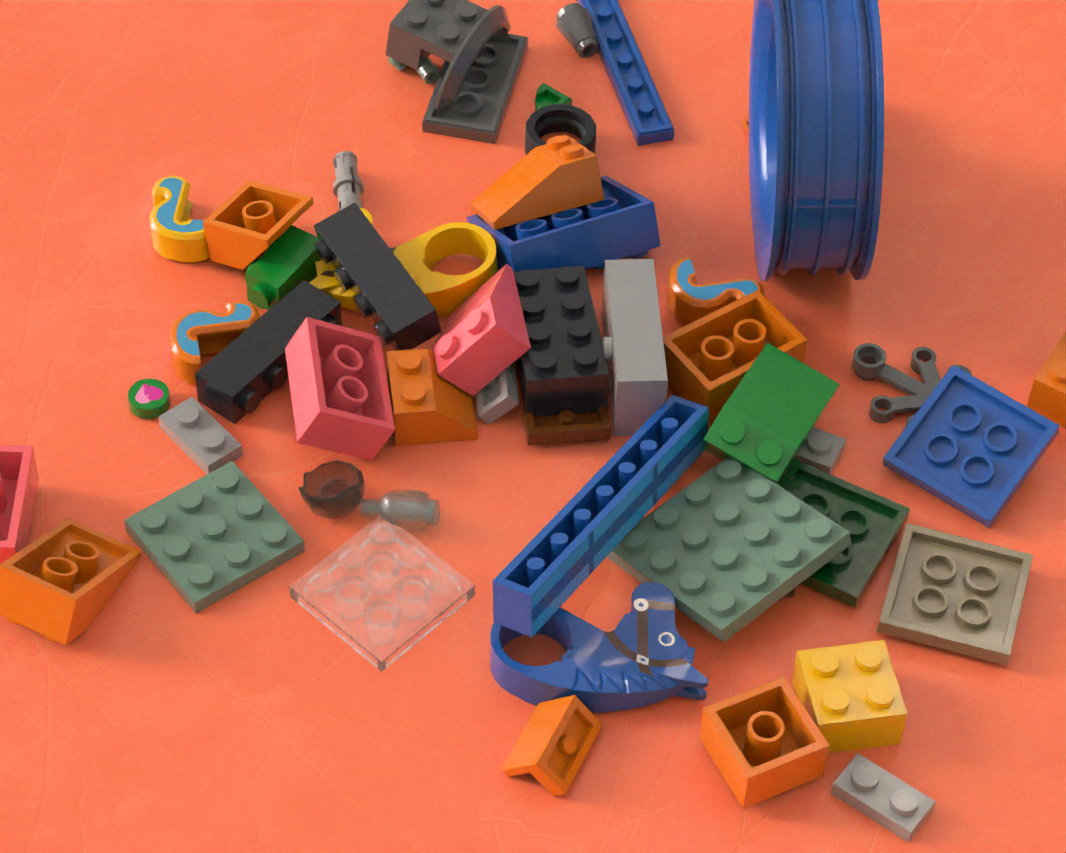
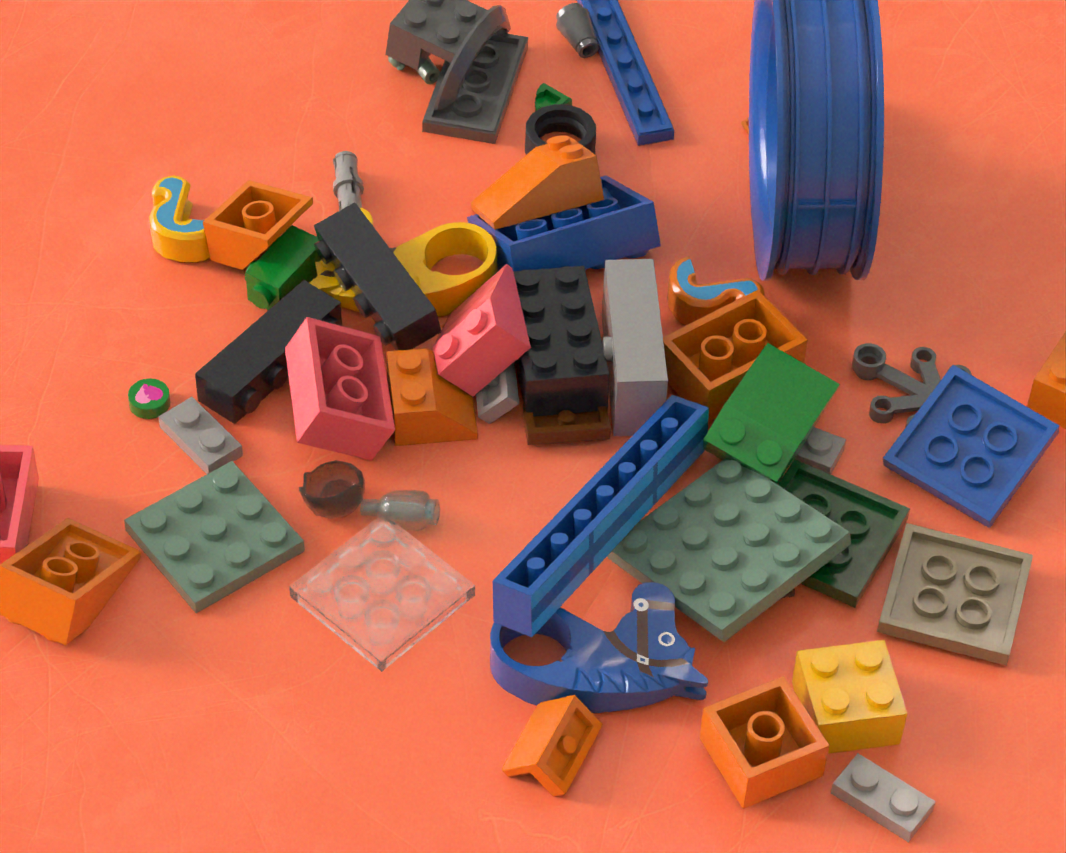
orange animal [169,301,260,385] -> none

